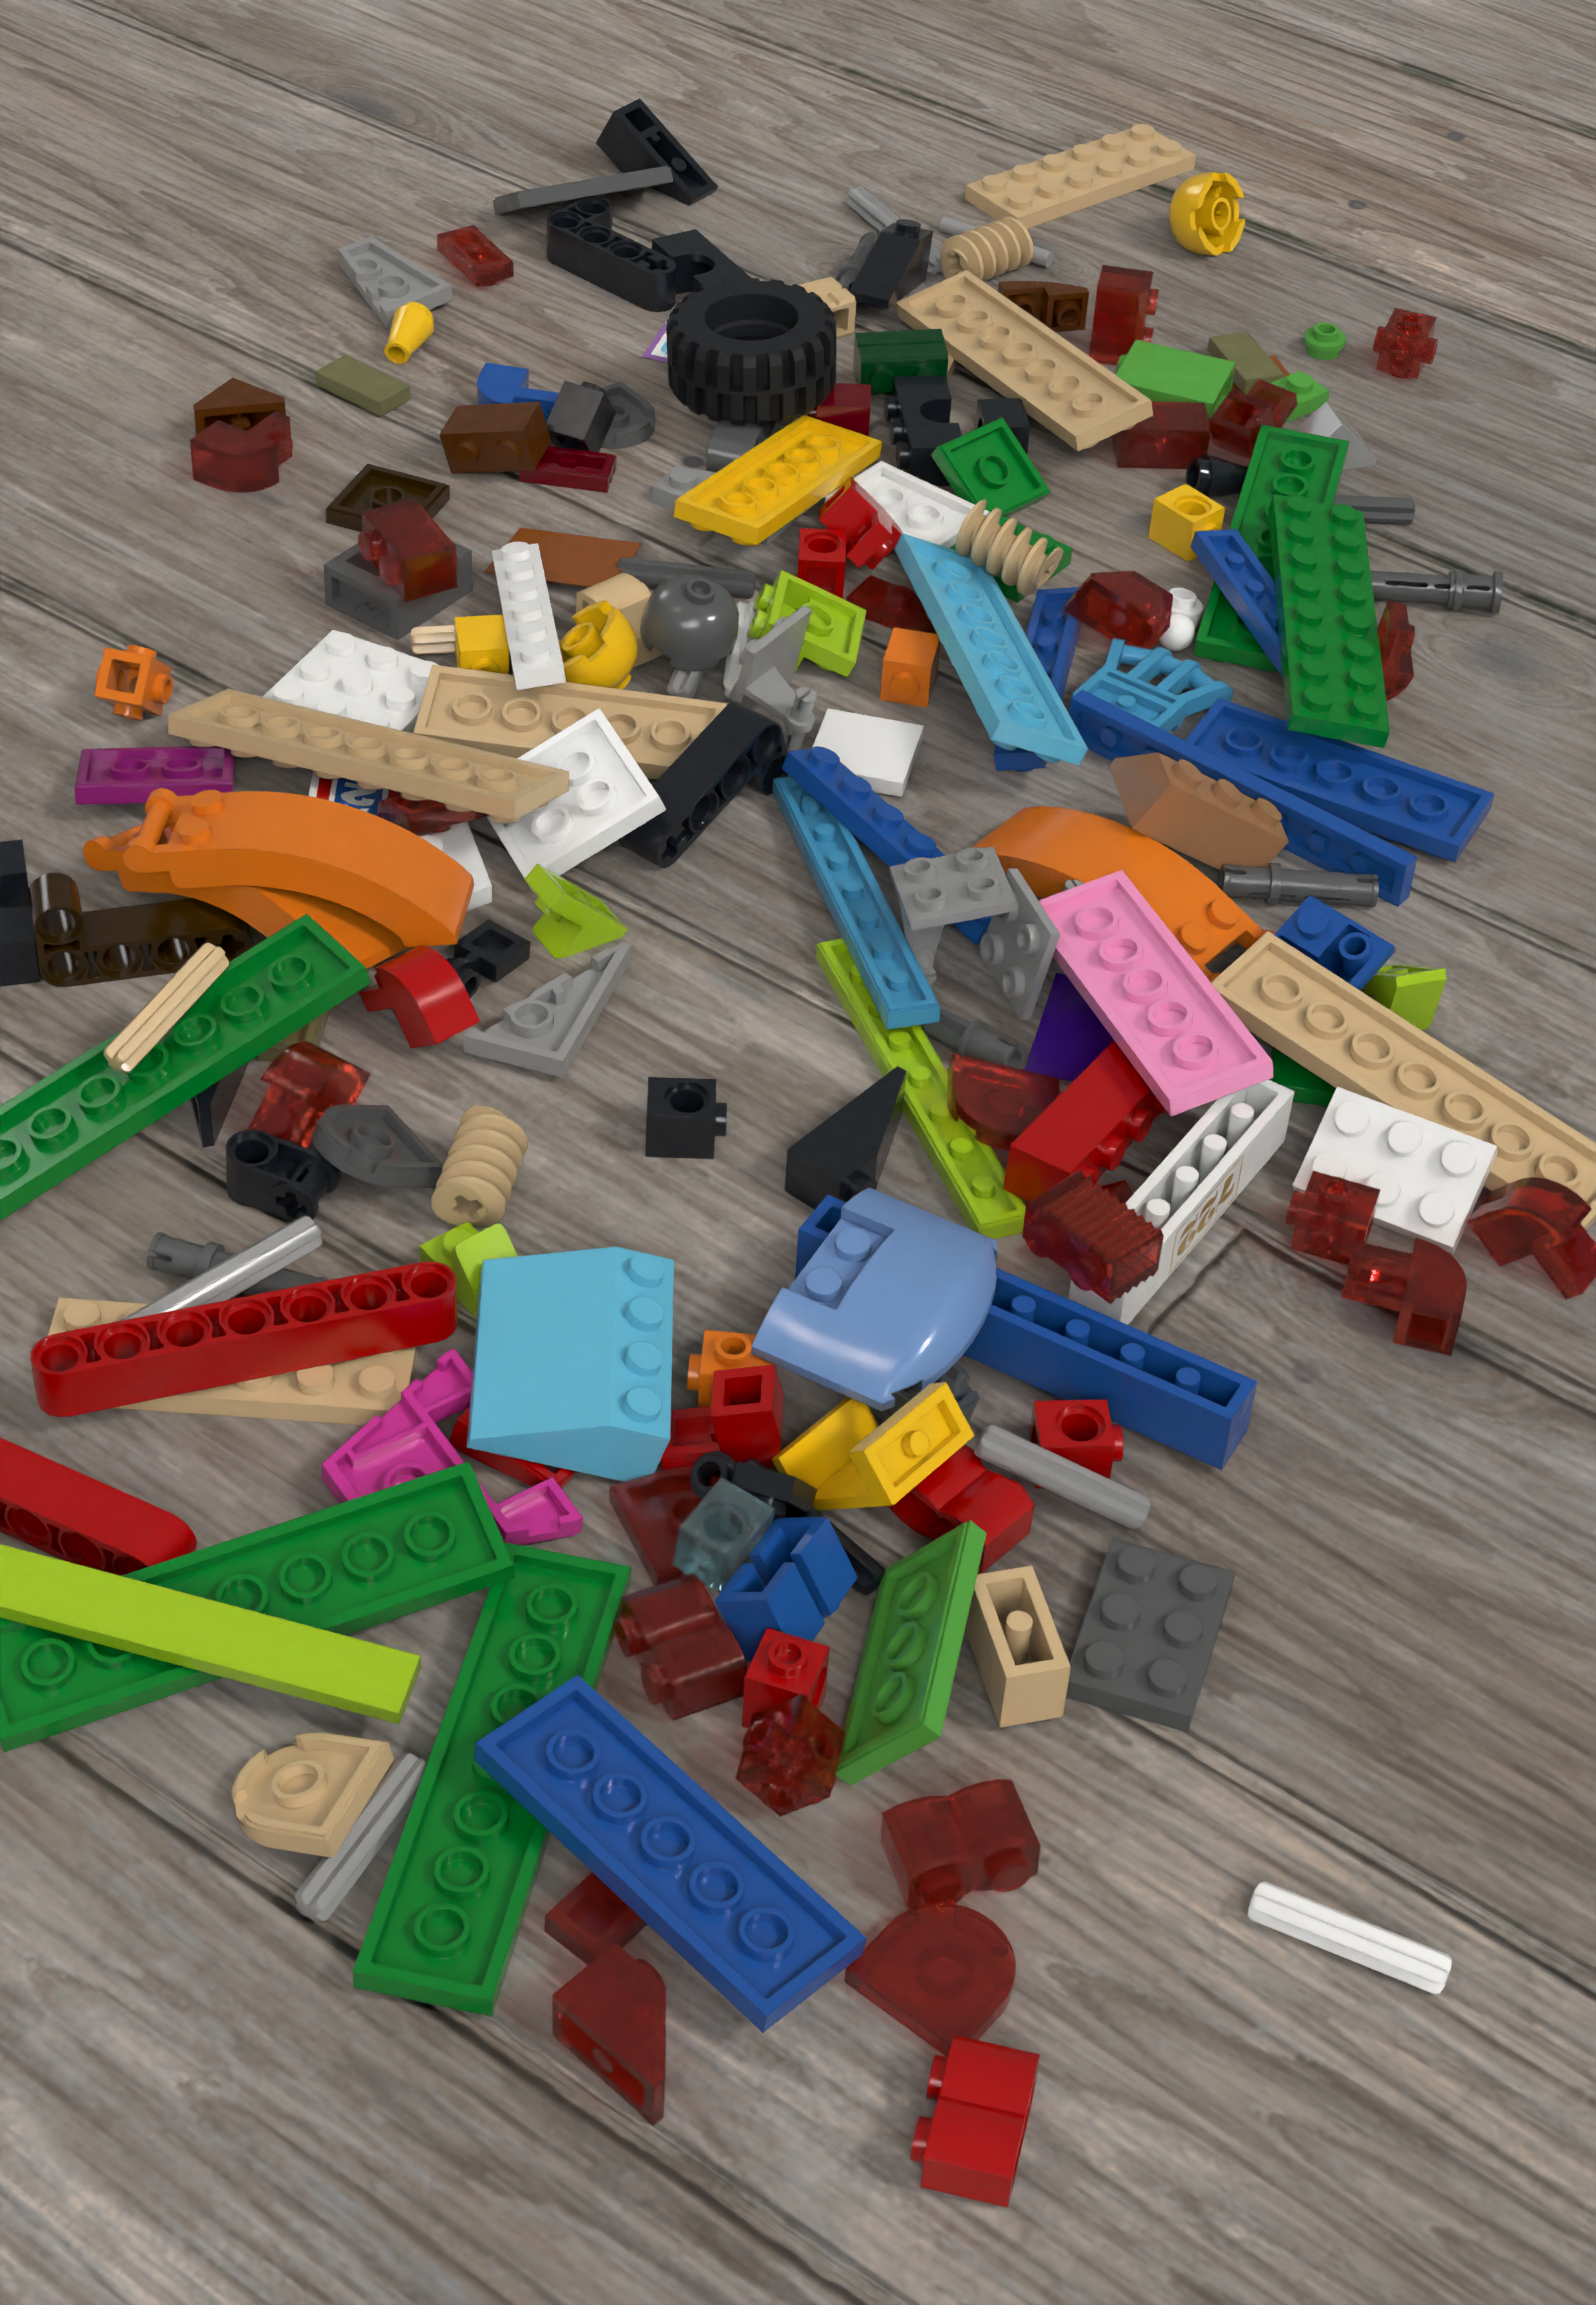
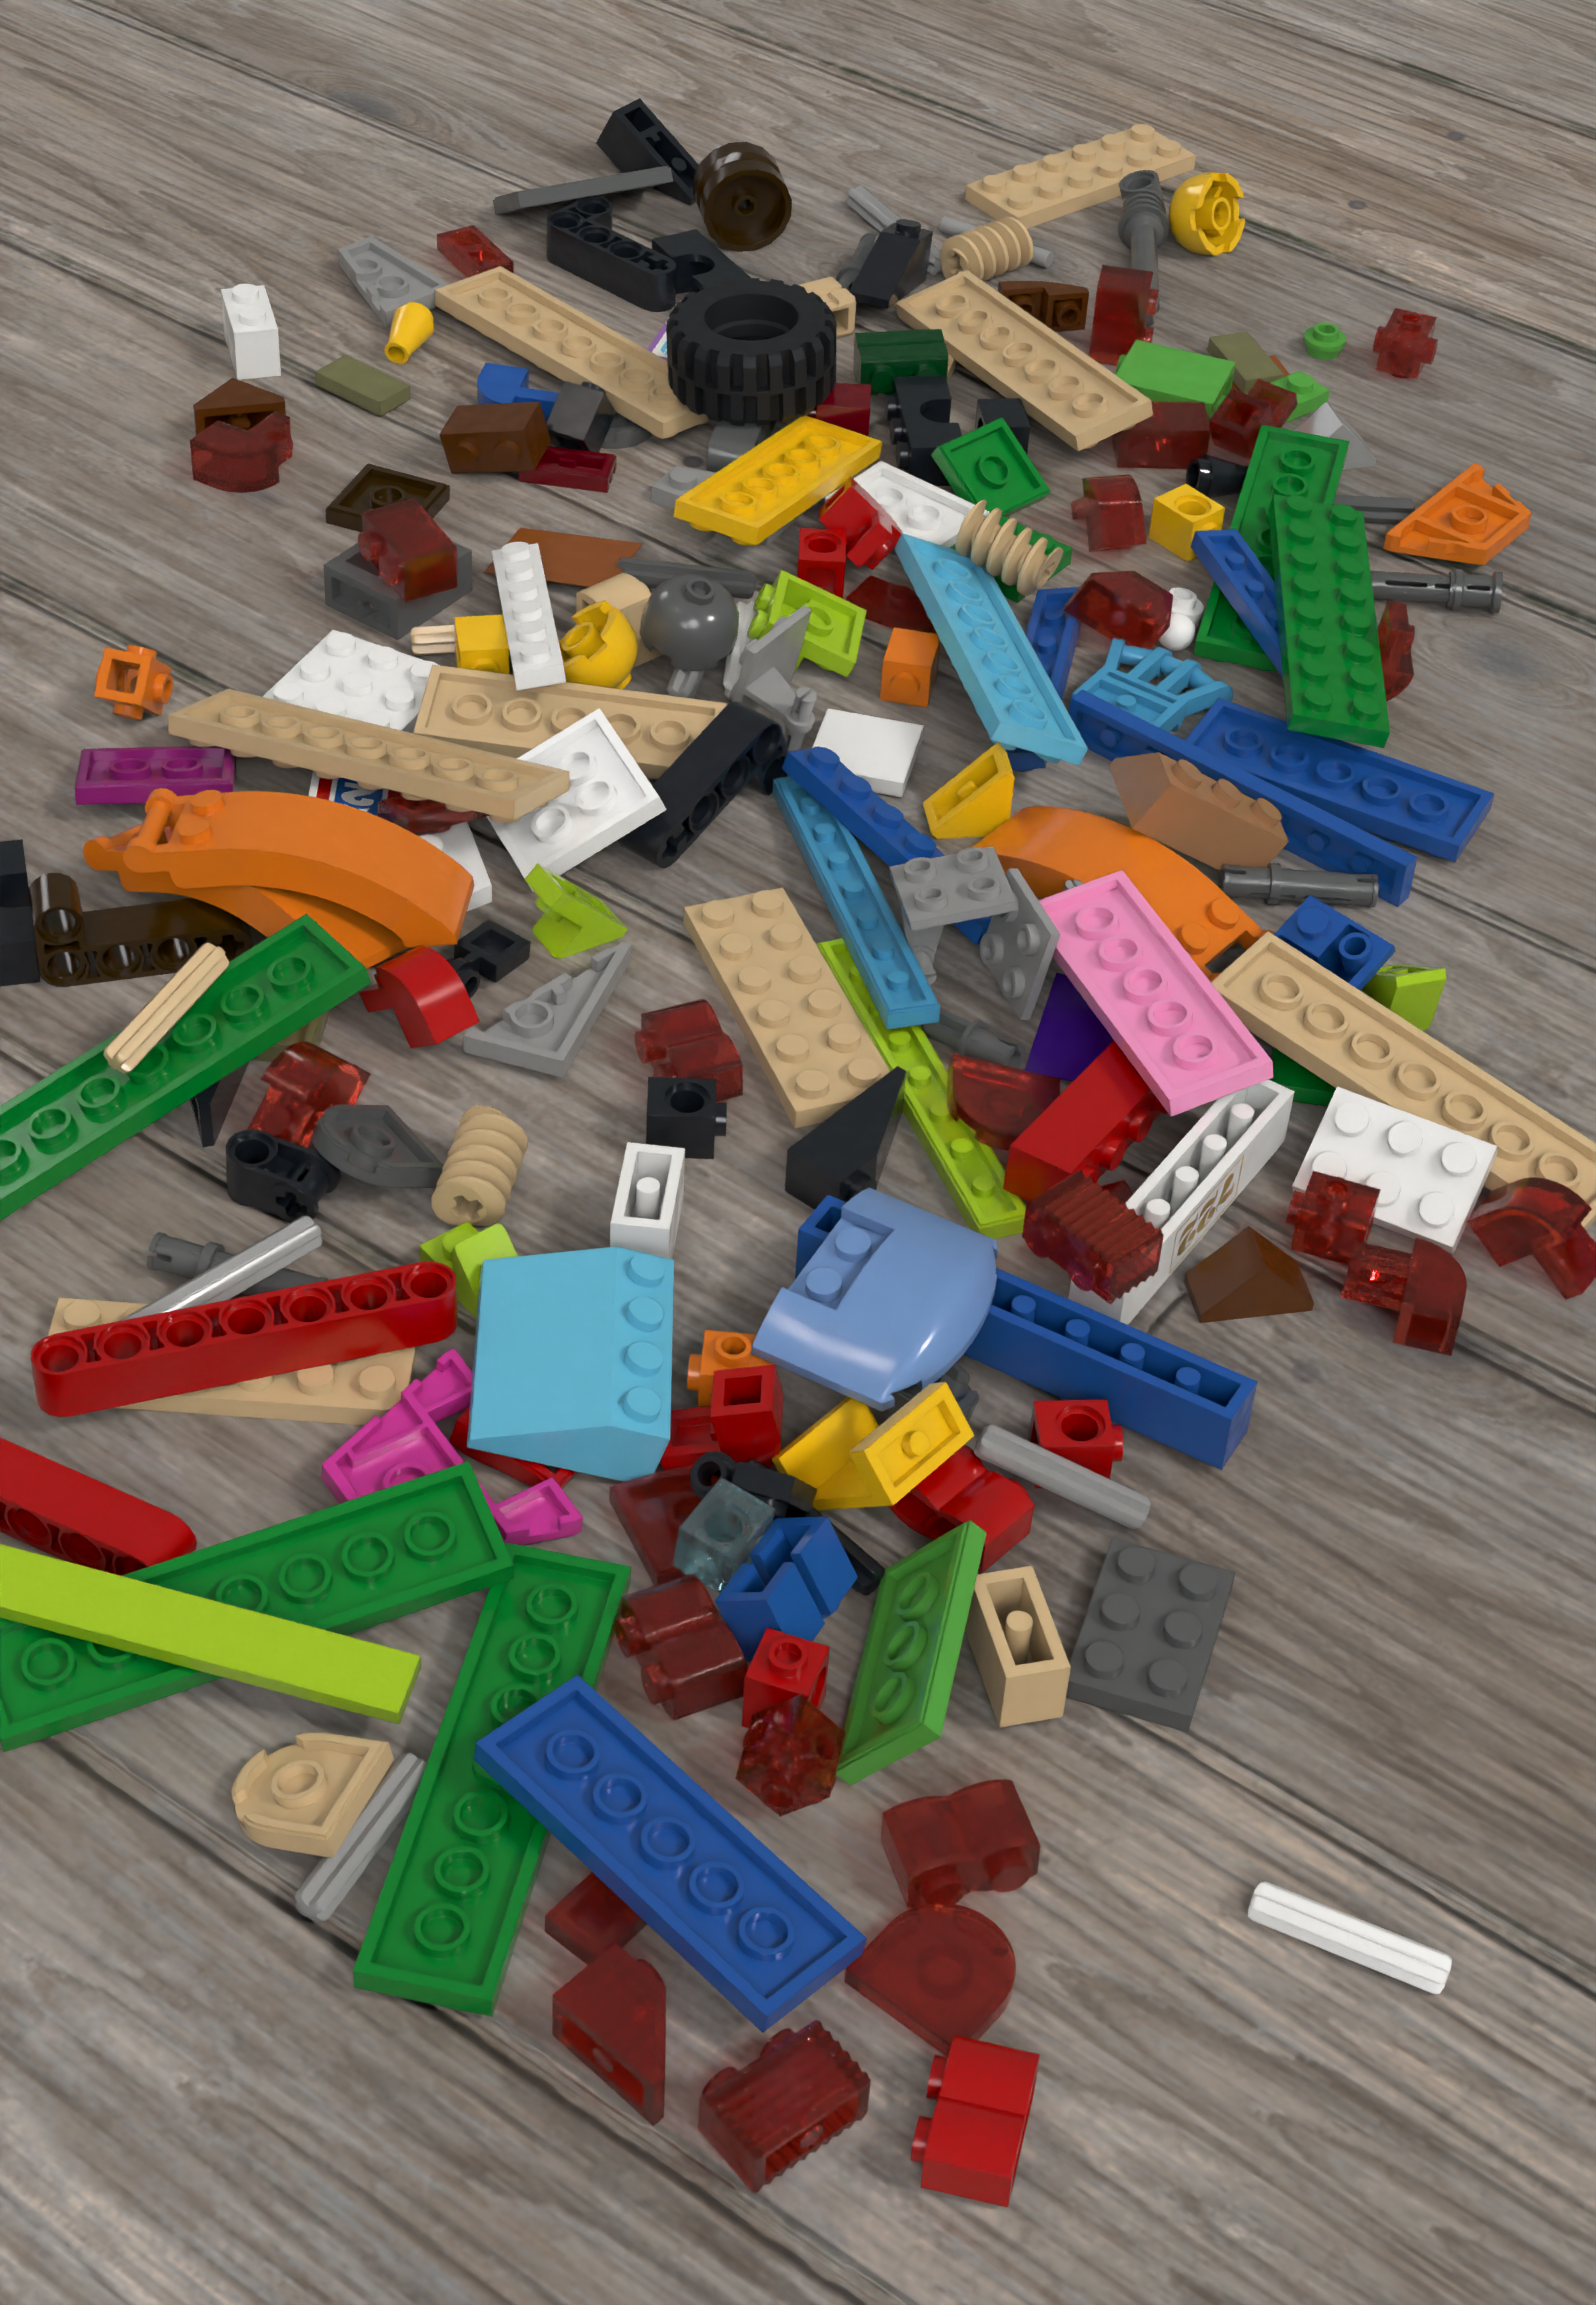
none -> white brick [221,284,281,380]
none -> tan plate [435,266,710,439]
none -> white brick [610,1142,685,1259]
none -> clear red brick [635,999,743,1102]
none -> tan plate [683,887,890,1128]
none -> dark brown wheel [693,142,792,252]
none -> clear red brick [698,2020,871,2193]
none -> yellow slope [922,742,1015,839]
none -> clear red brick [1071,474,1146,552]
none -> dark grey piece [1118,170,1169,326]
none -> reddish brown slope [1184,1226,1314,1323]
none -> orange wing [1383,463,1532,566]

